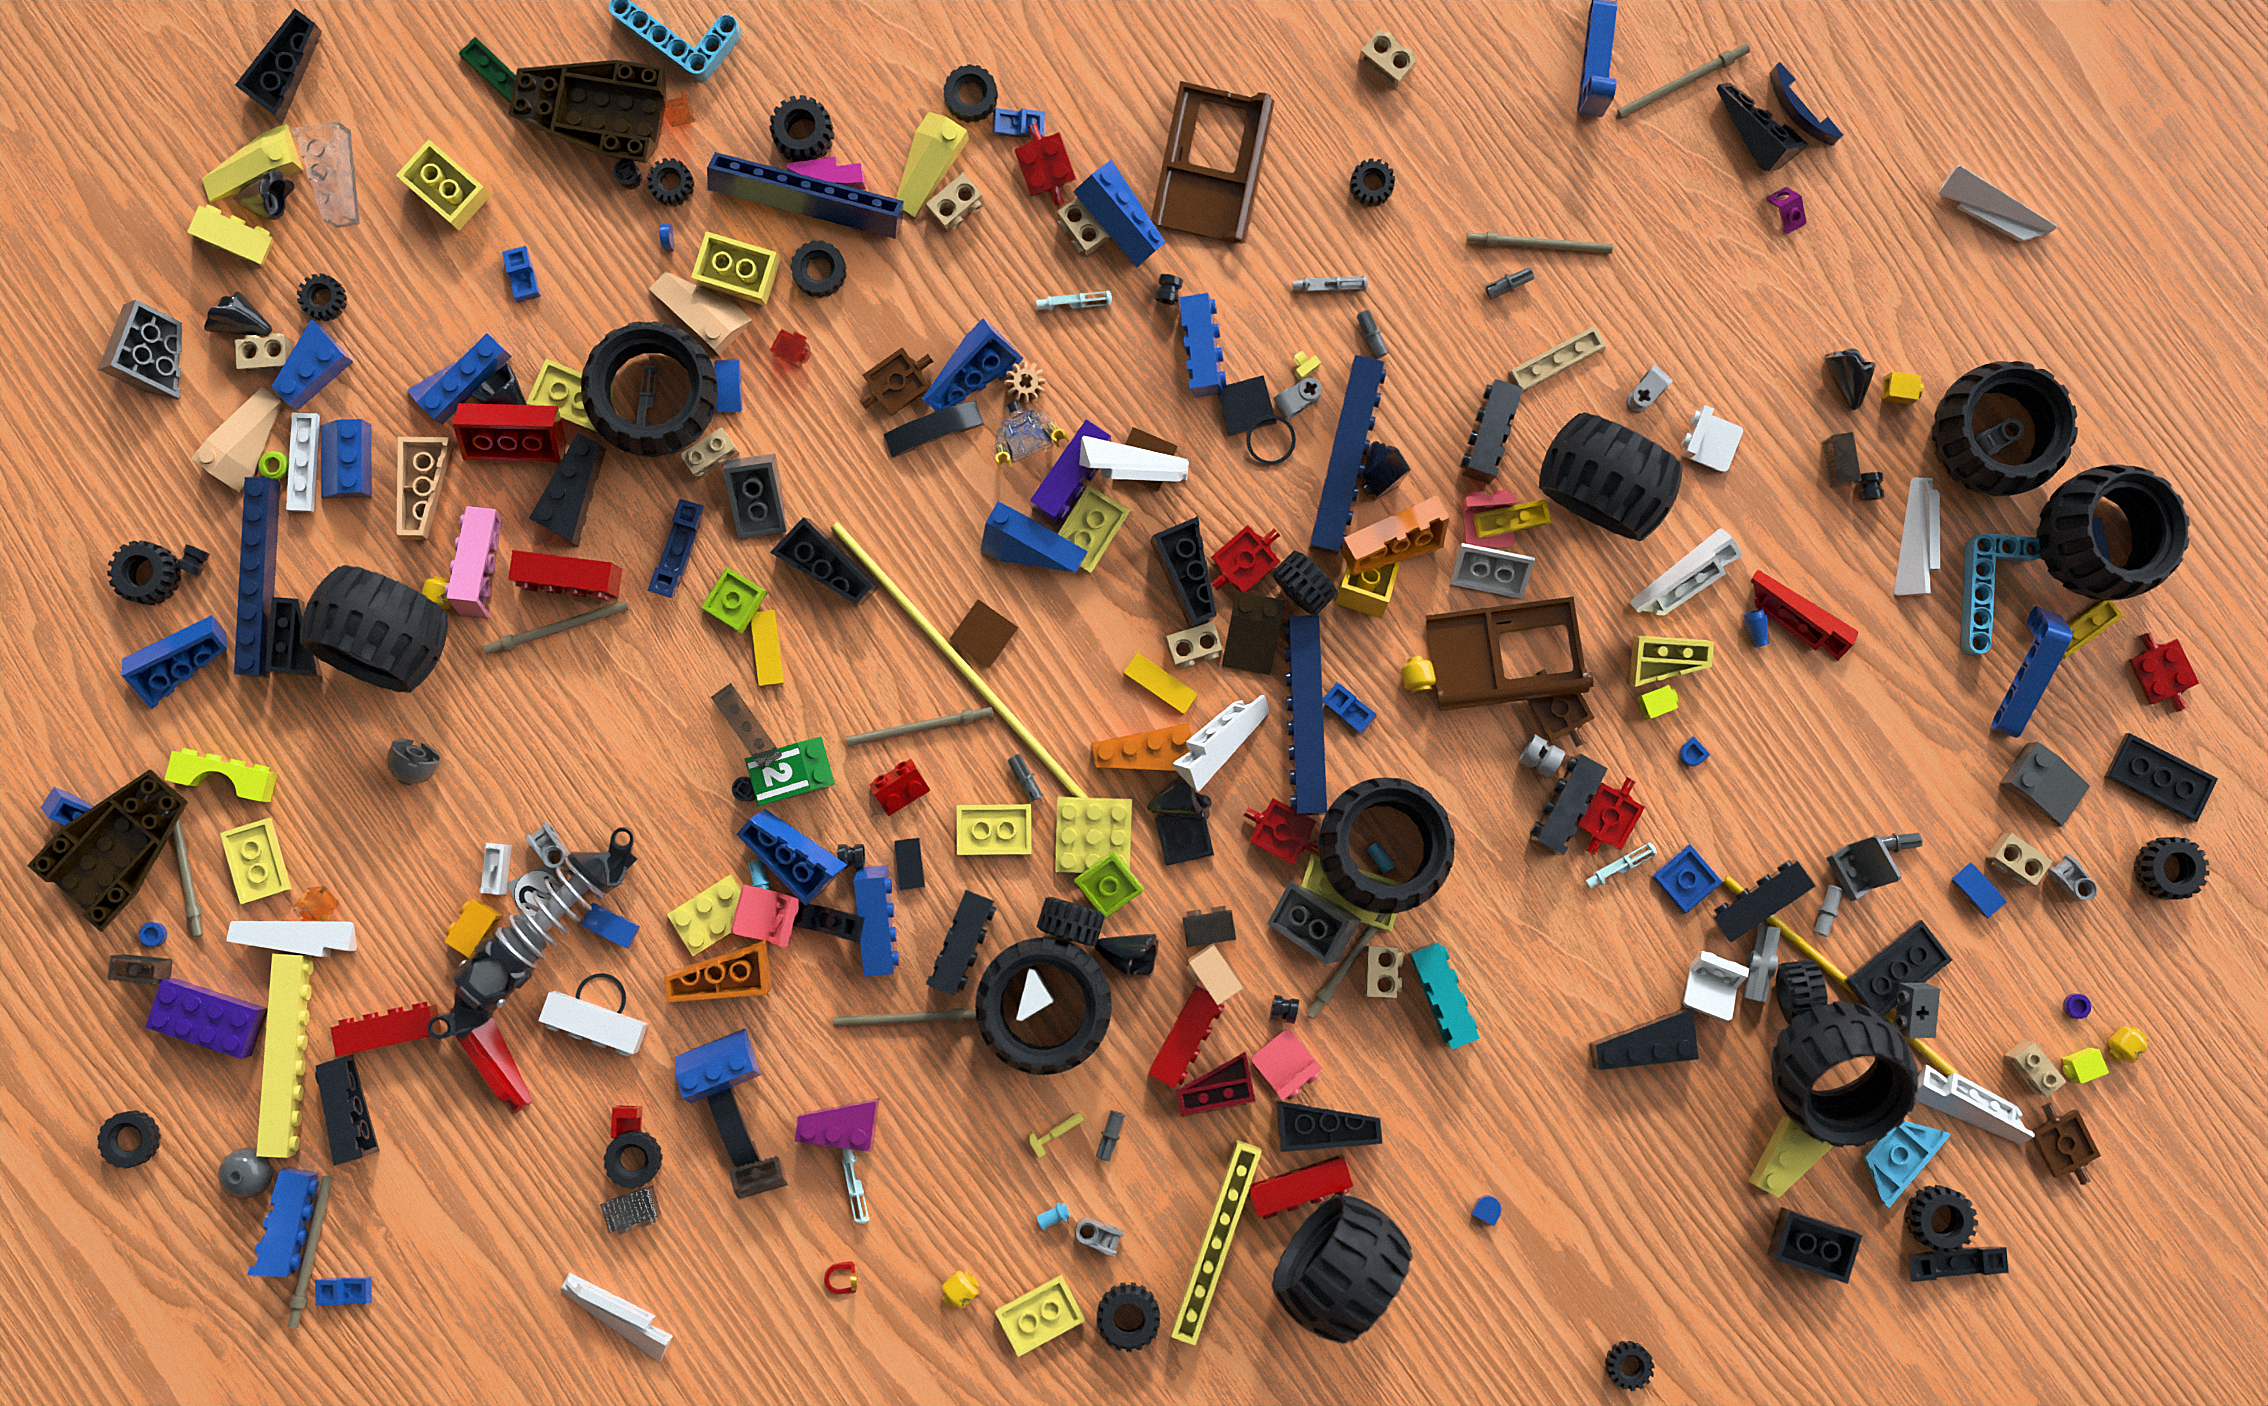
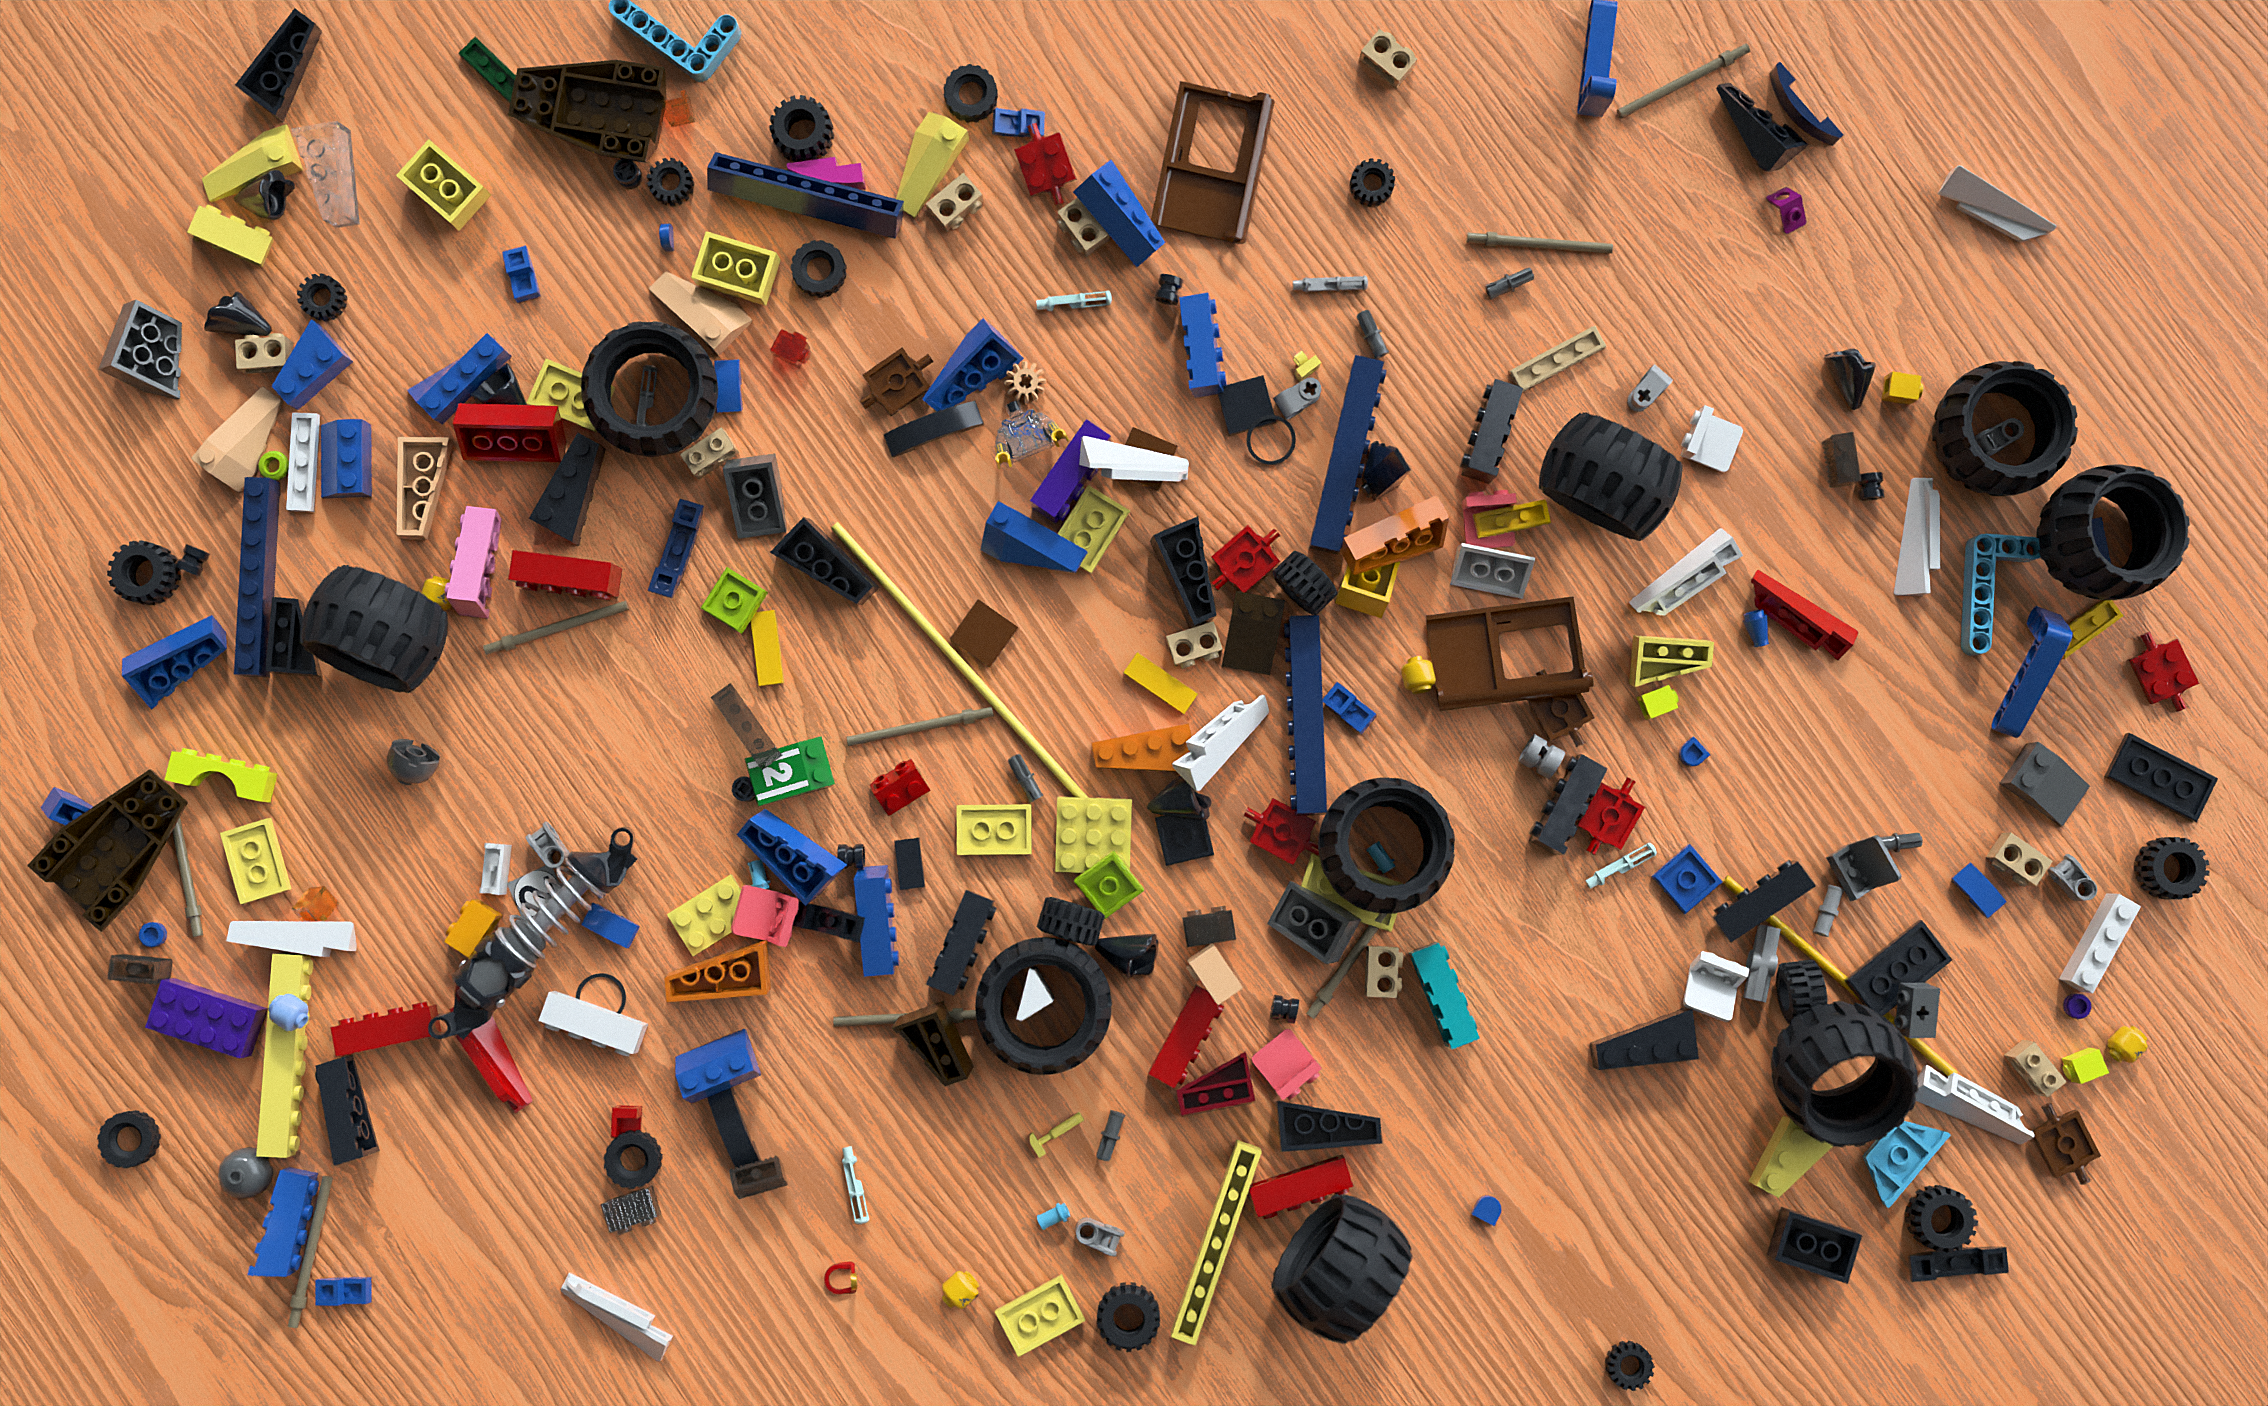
magenta wedge [794,1098,880,1151] -> none
none -> light blue head [268,994,309,1031]
none -> dark brown wedge [892,1001,974,1086]
none -> white brick [2059,893,2141,993]

